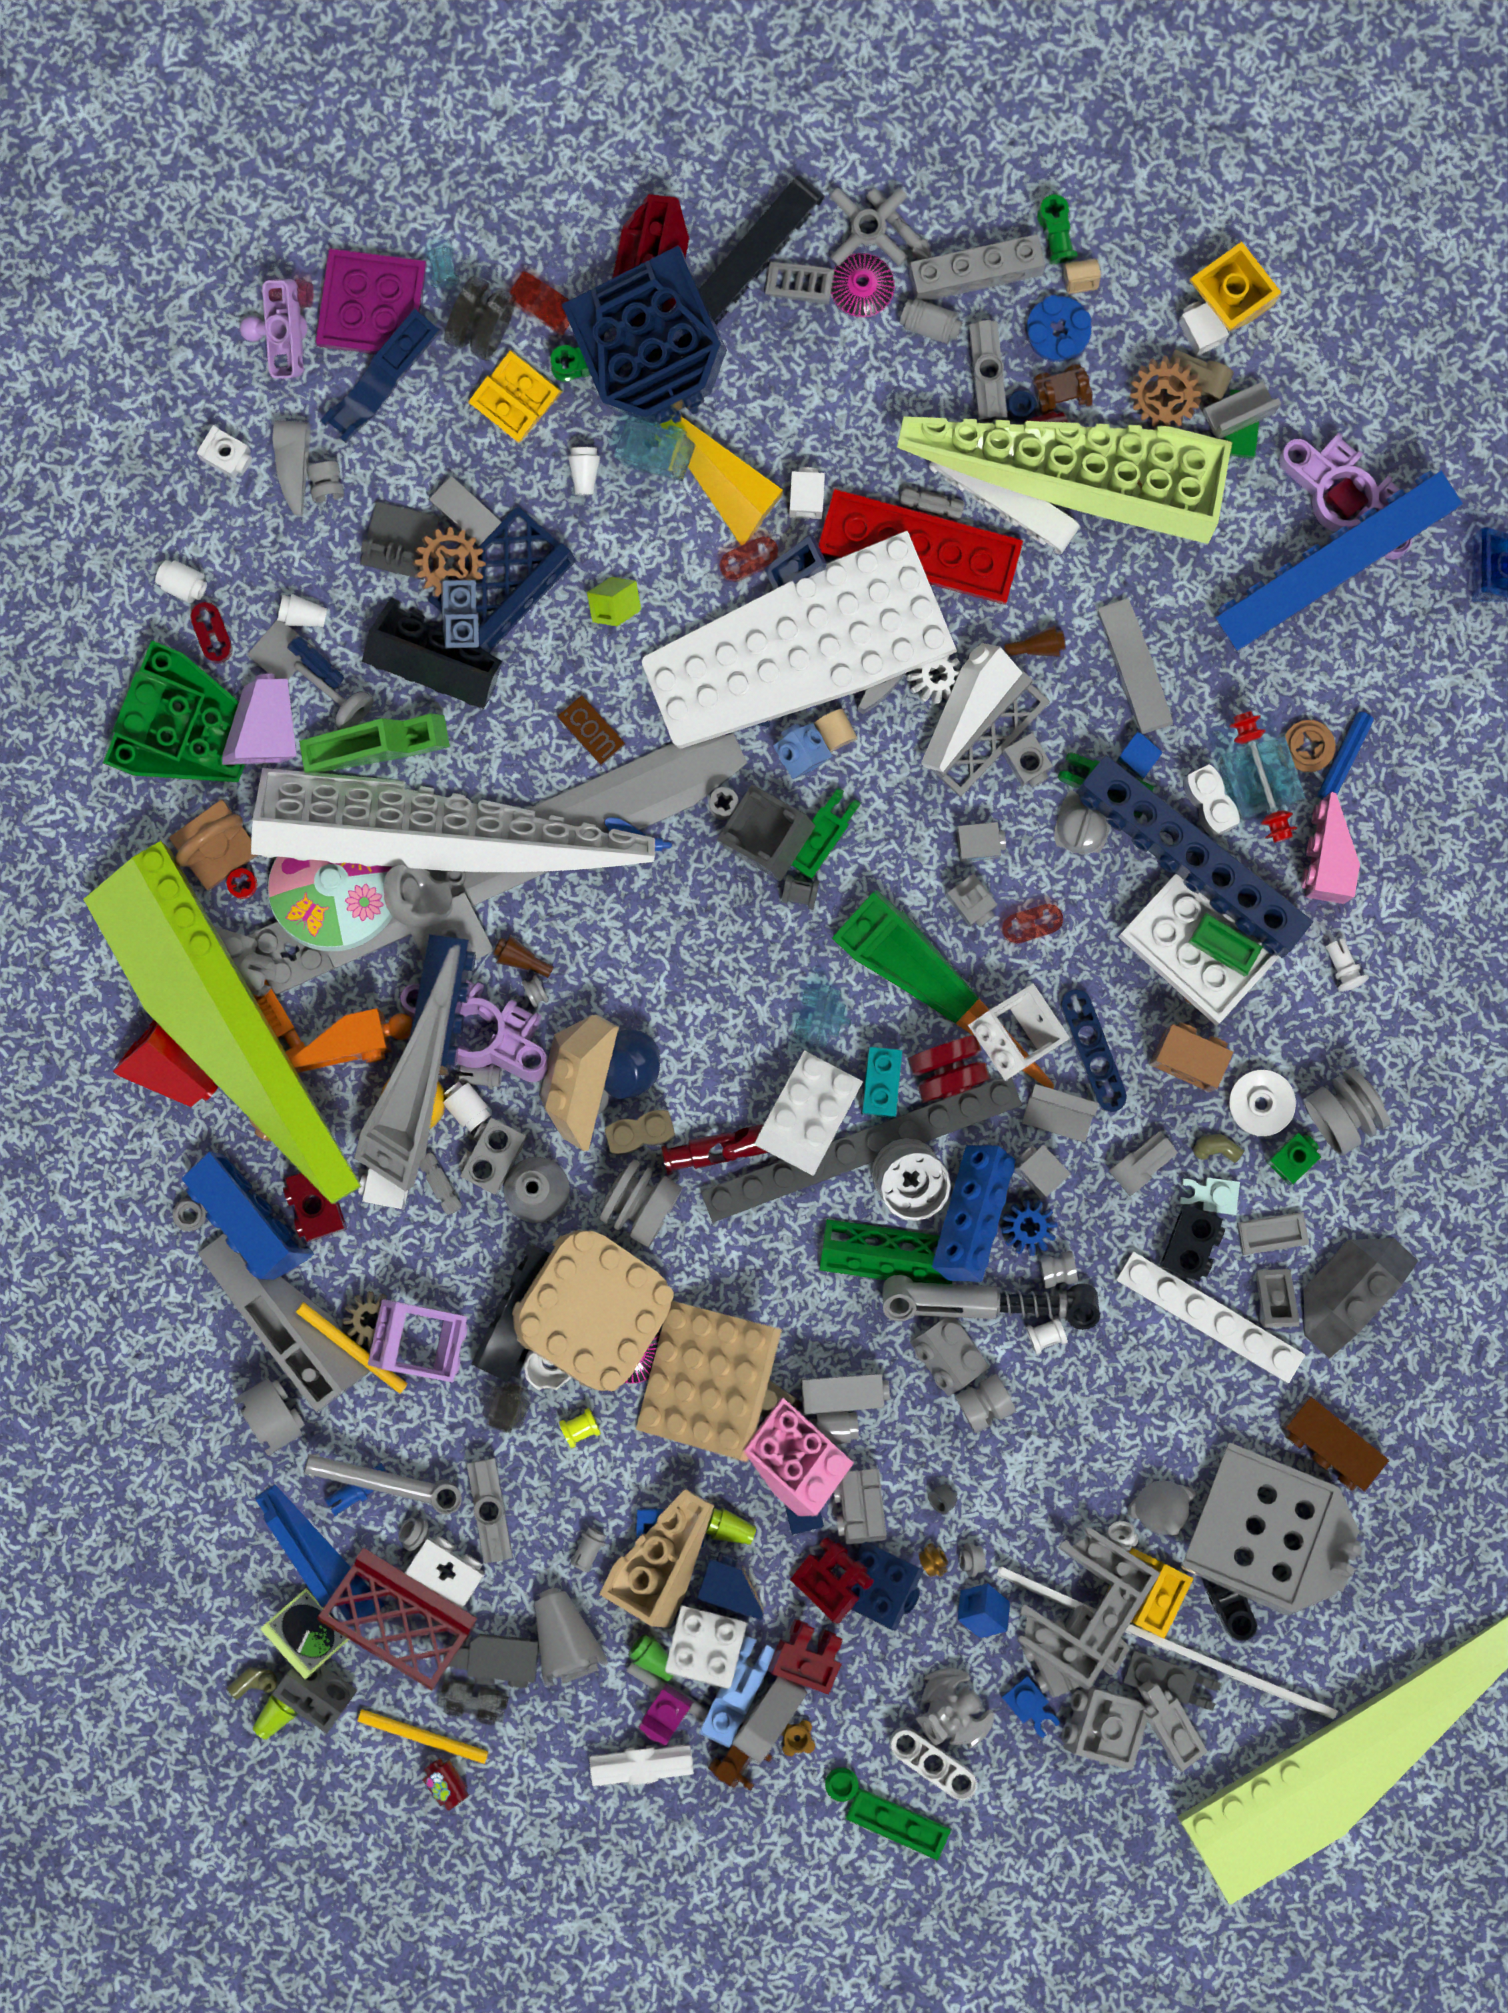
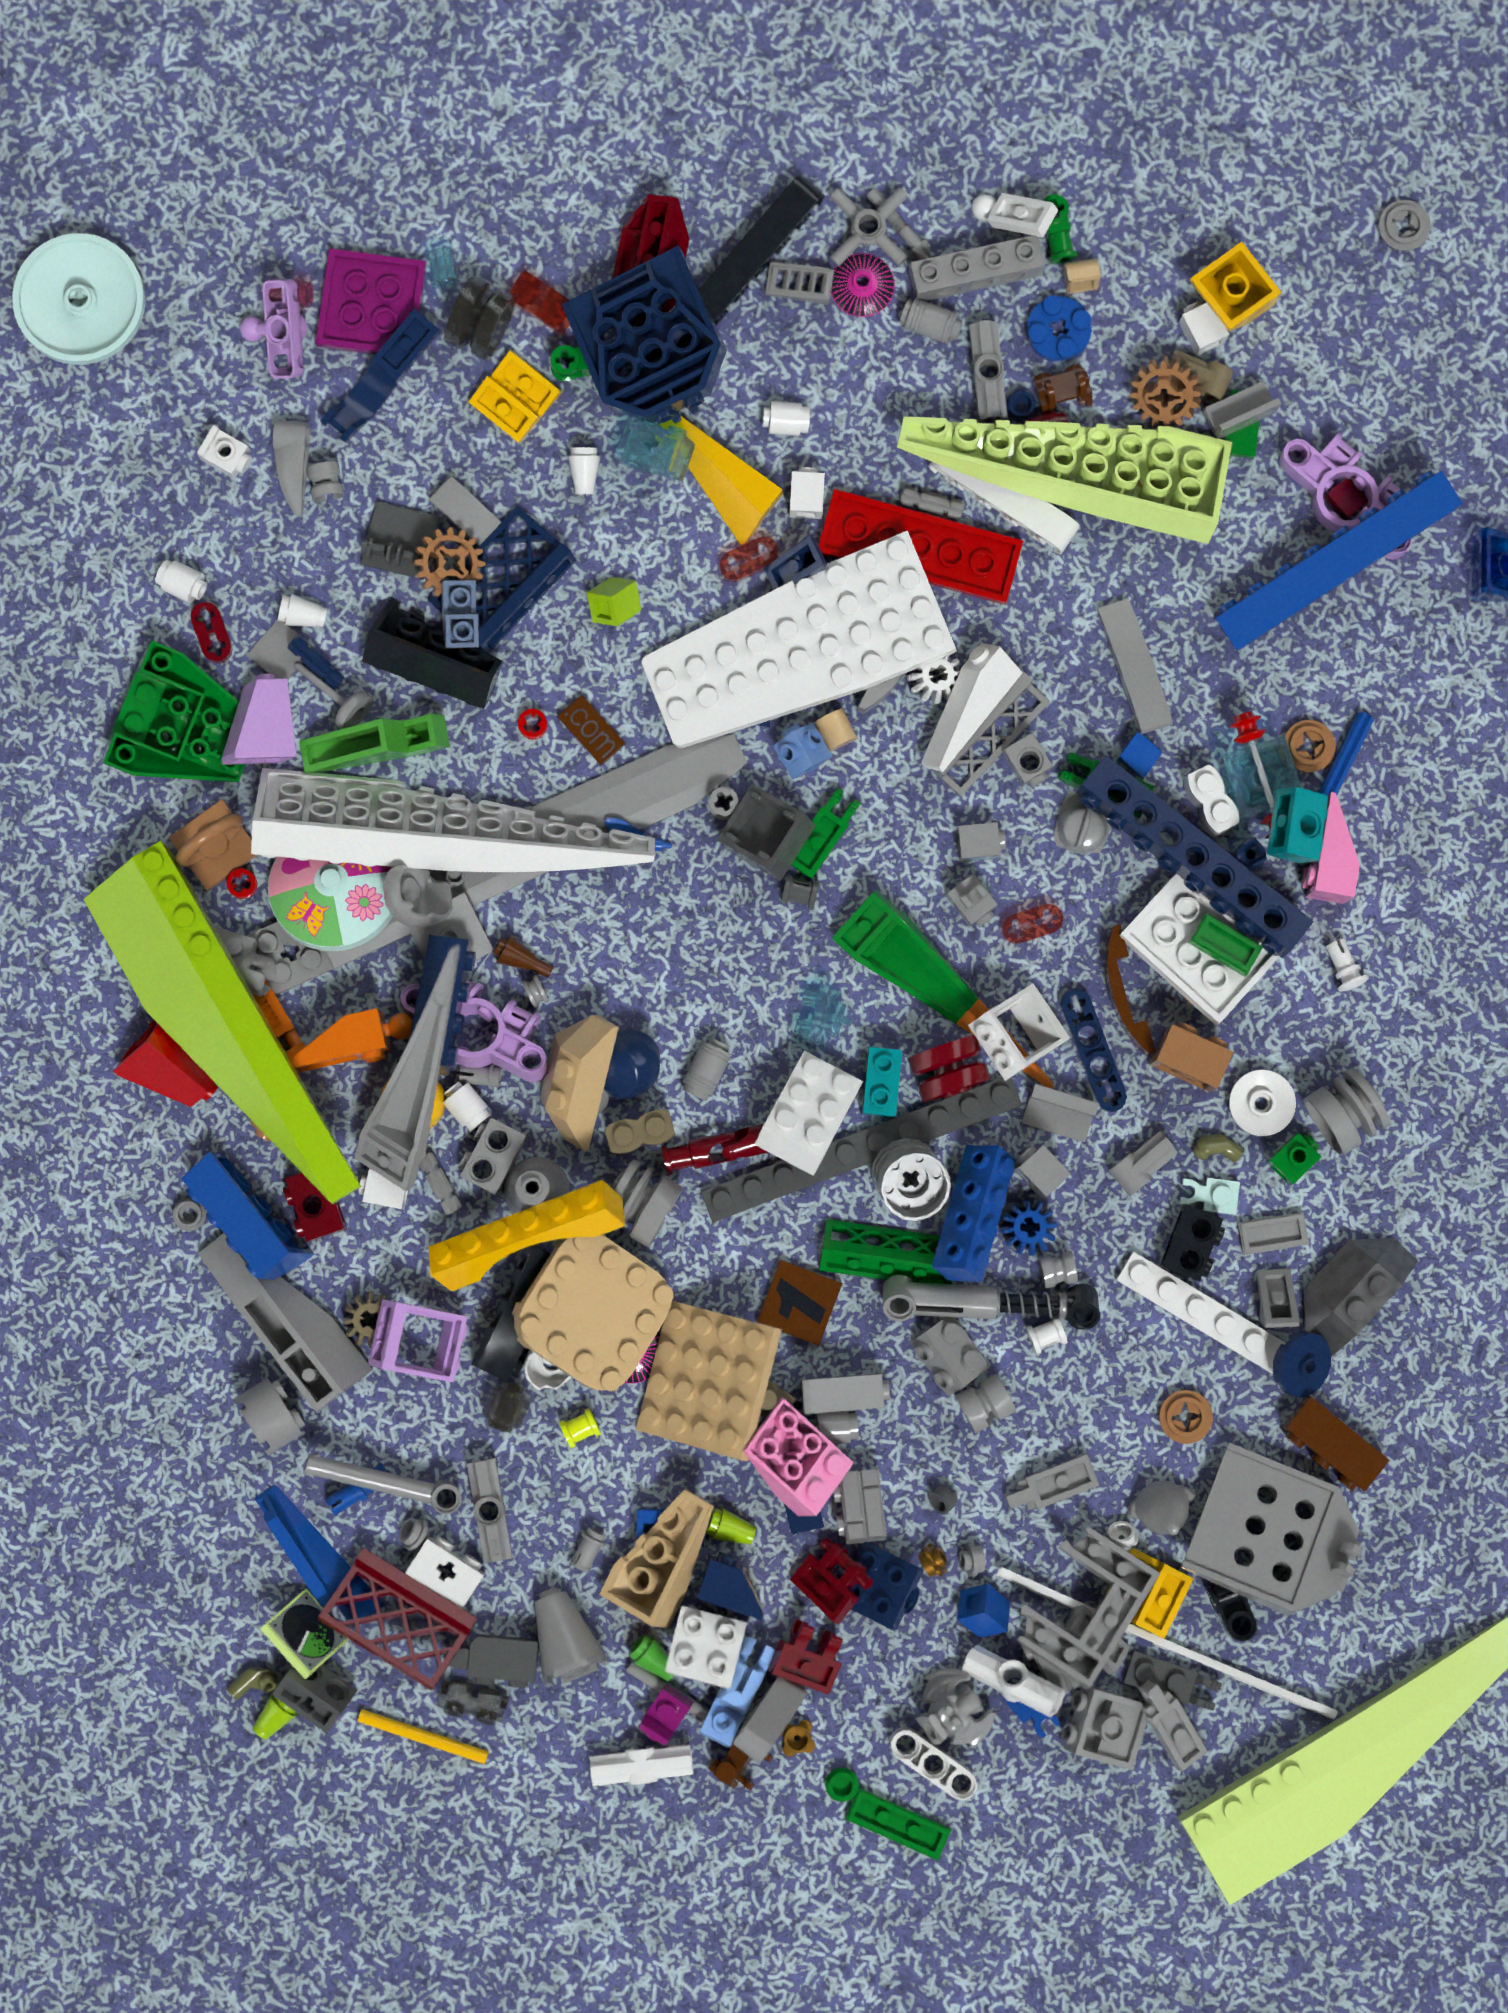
yellow bar [295,1302,408,1394] -> none
dark red brick [422,1758,470,1811] -> none
reddish brown cone [1004,625,1066,657] -> none
none -> light aqua dish [12,233,145,365]
none -> yellow arch [428,1180,625,1292]
none -> red bush [518,709,548,740]
none -> light grey head [682,1037,732,1101]
none -> reddish brown tile [757,1260,843,1346]
none -> white brick [762,401,810,436]
none -> white piece [962,1645,1065,1718]
none -> white plate [971,193,1058,237]
none -> light grey hinge [1004,1454,1099,1510]
none -> reddish brown slope [1105,924,1156,1056]
none -> medium nougat gear [1159,1390,1213,1444]
none -> dark blue piece [1232,837,1267,872]
none -> teal brick [1267,787,1328,863]
none -> dark blue plate [1273,1330,1331,1398]
none -> light grey gear [1378,200,1431,253]

